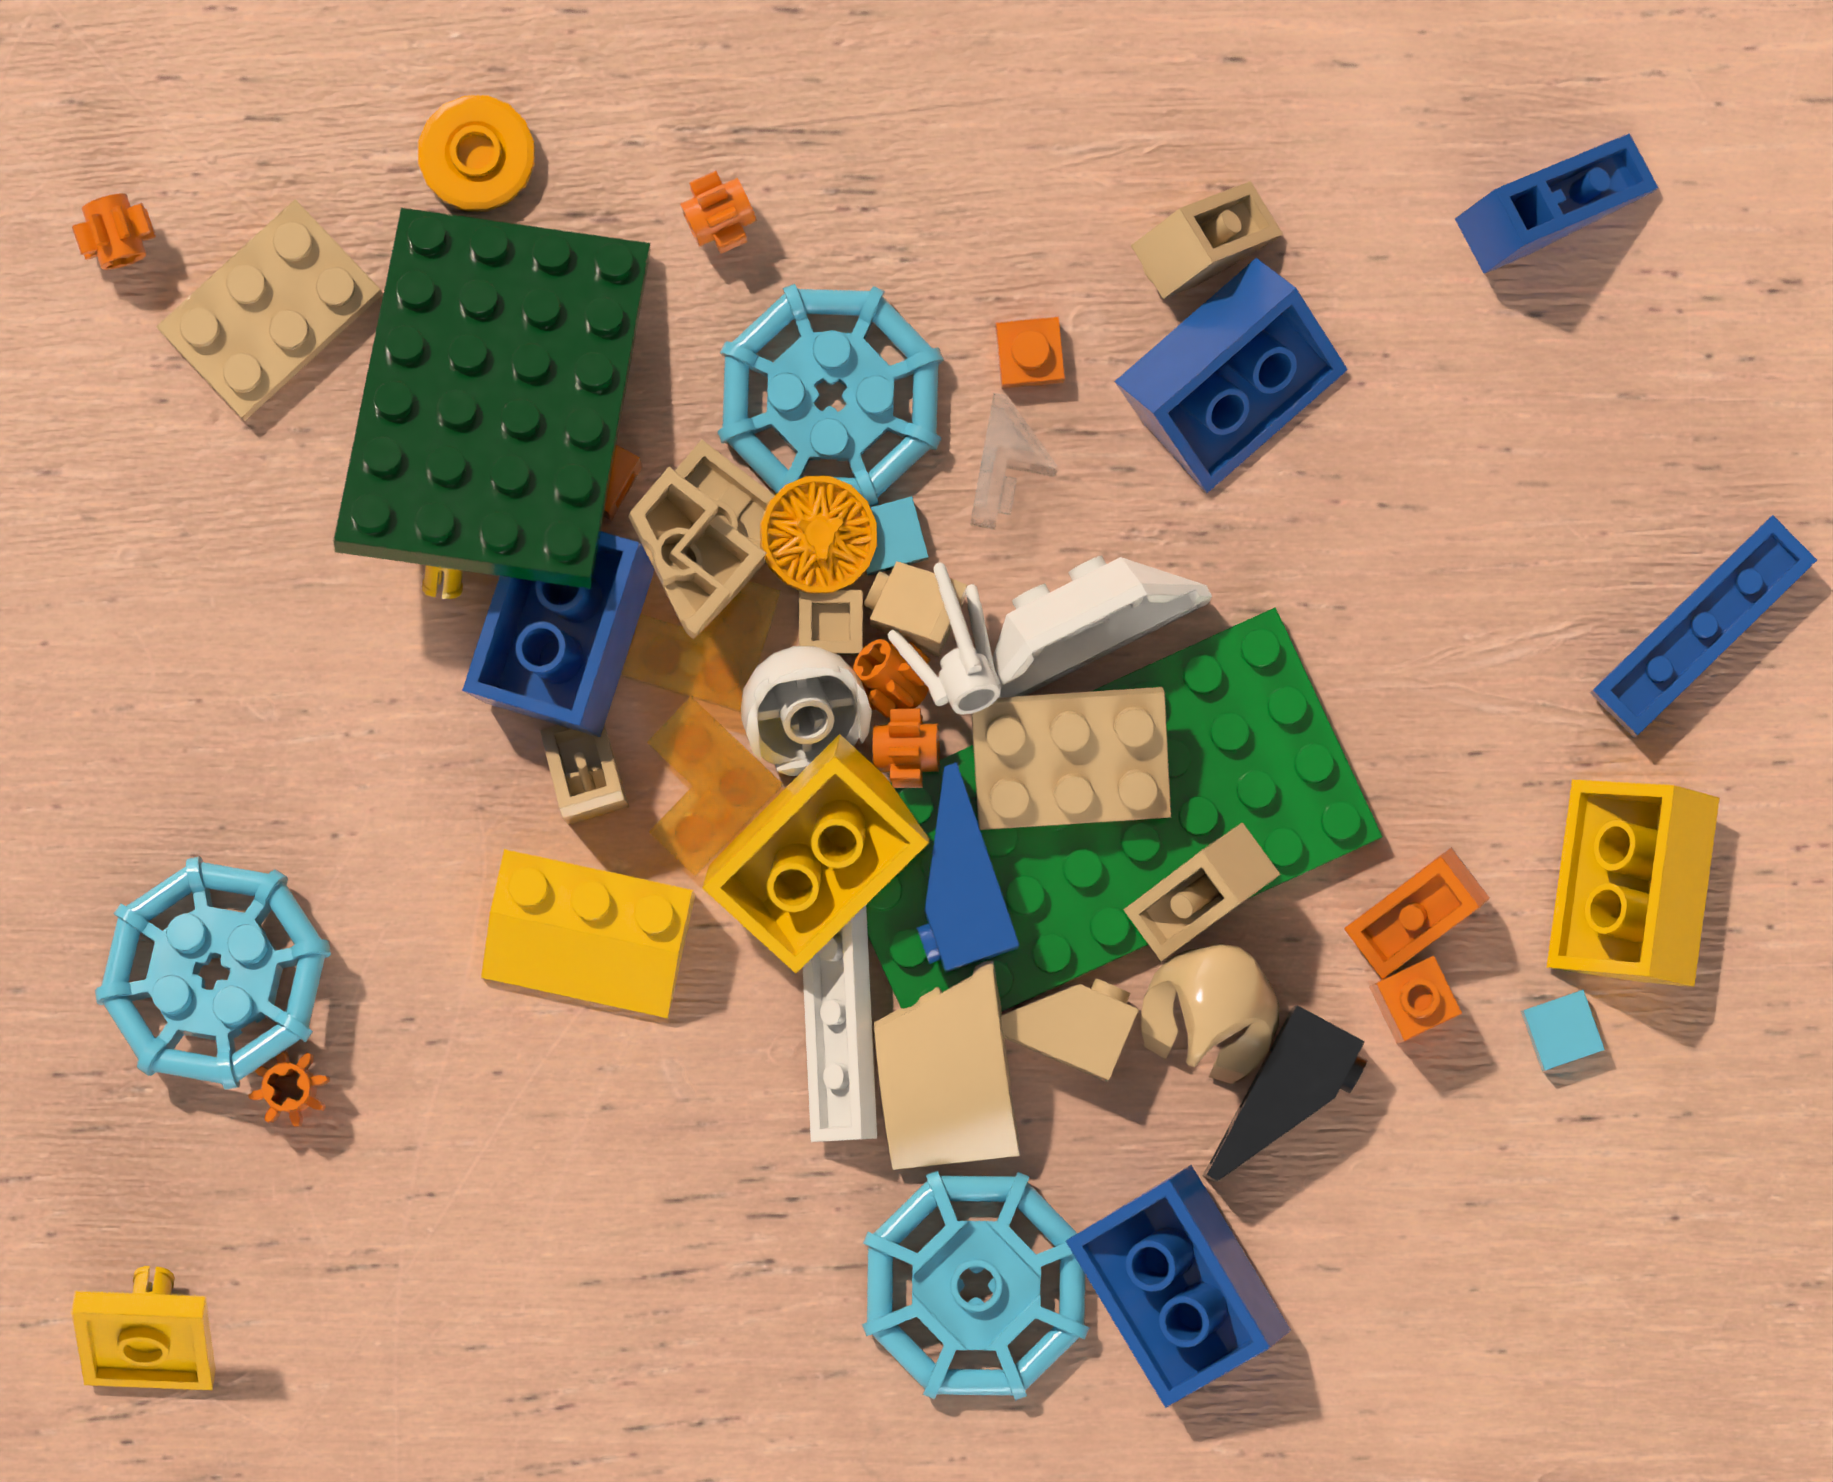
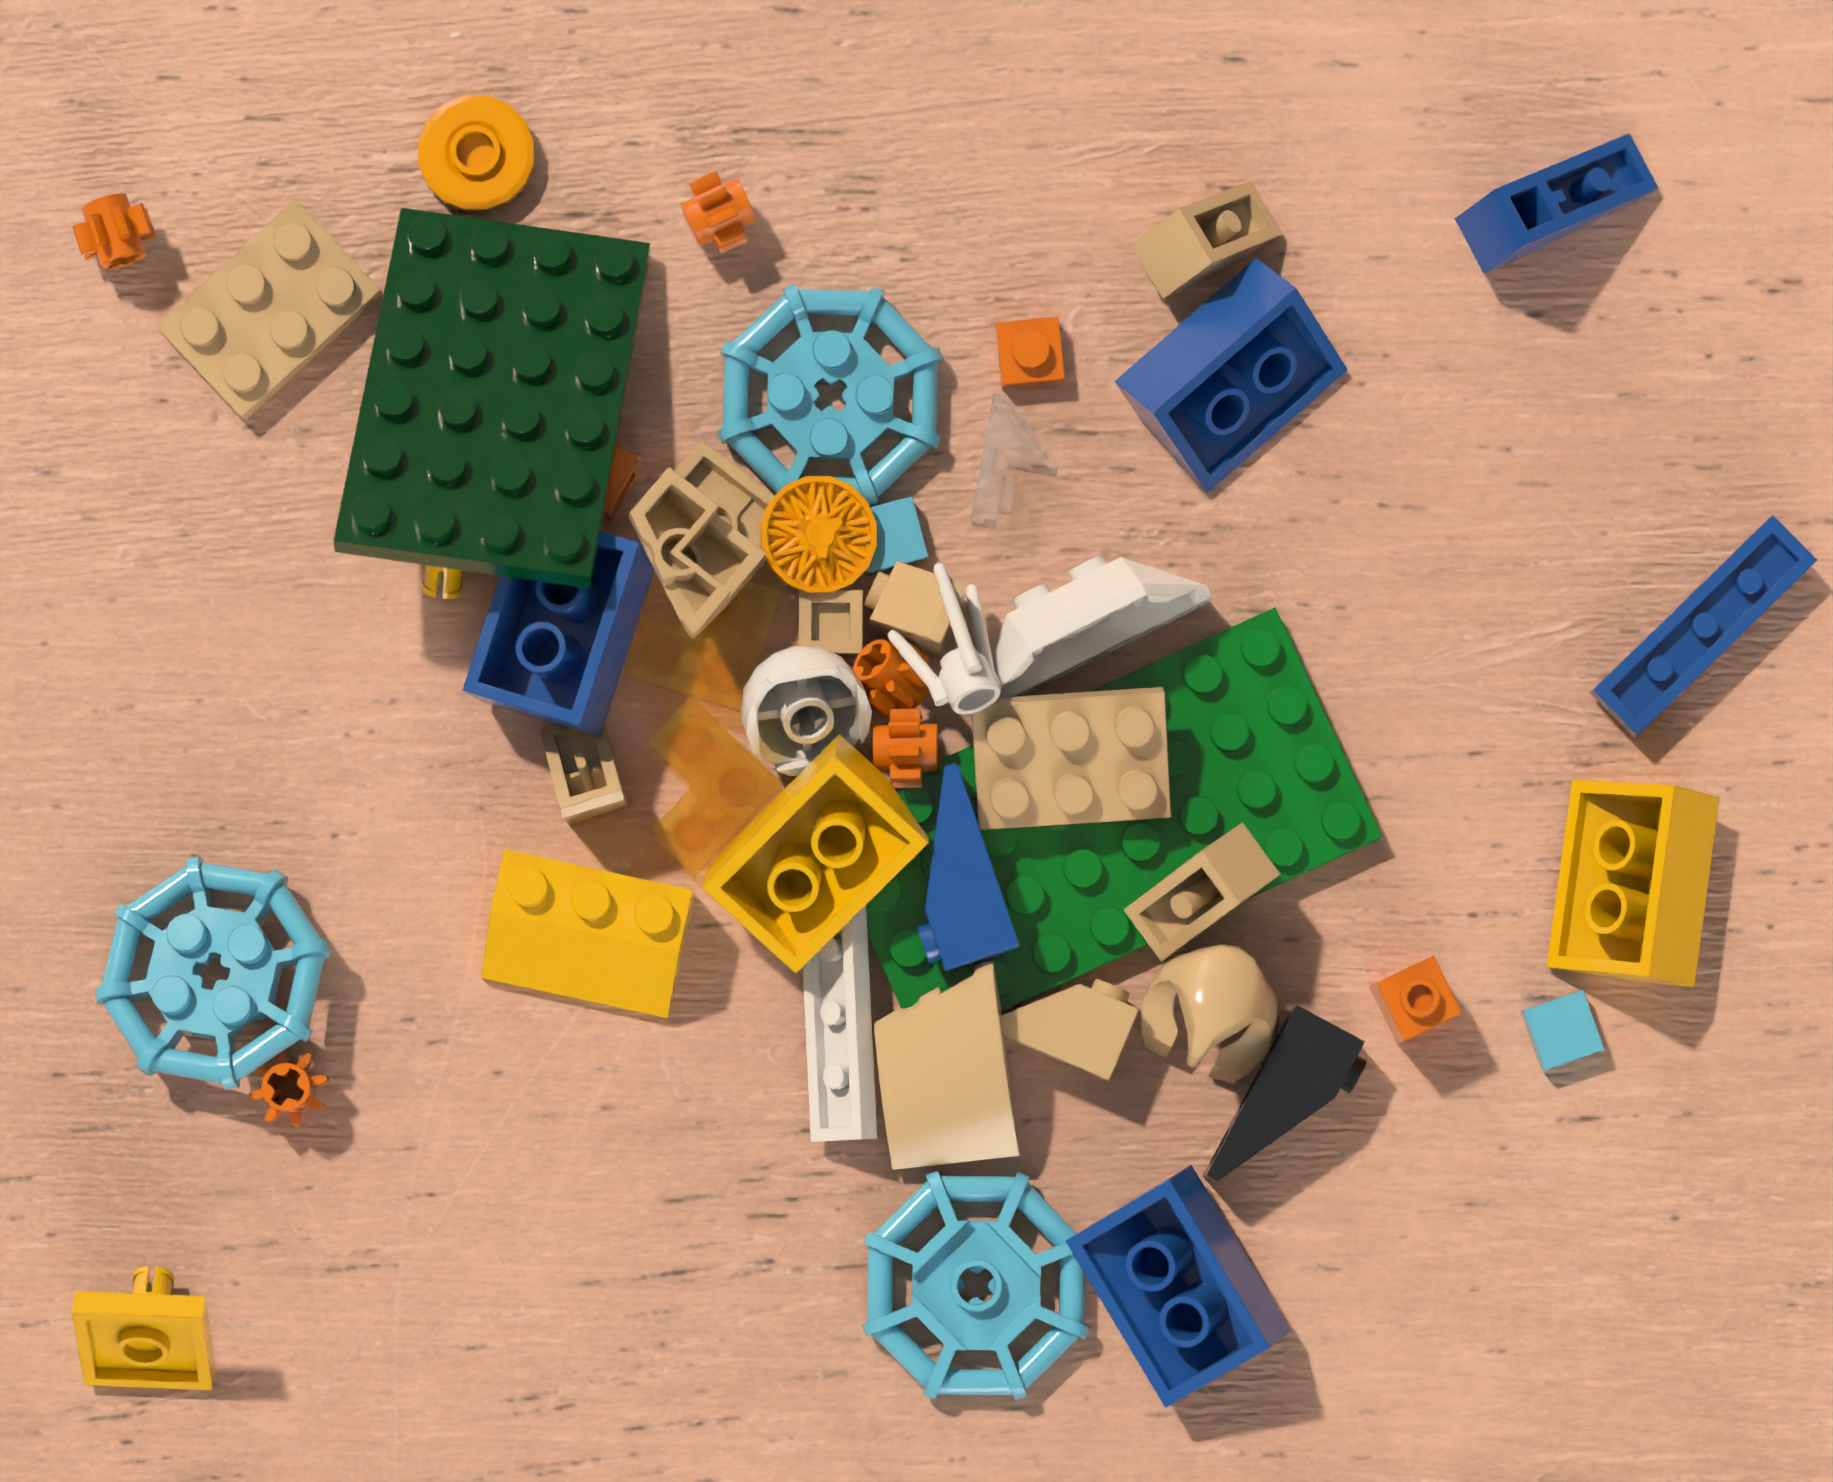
orange plate [1344,847,1490,979] -> none

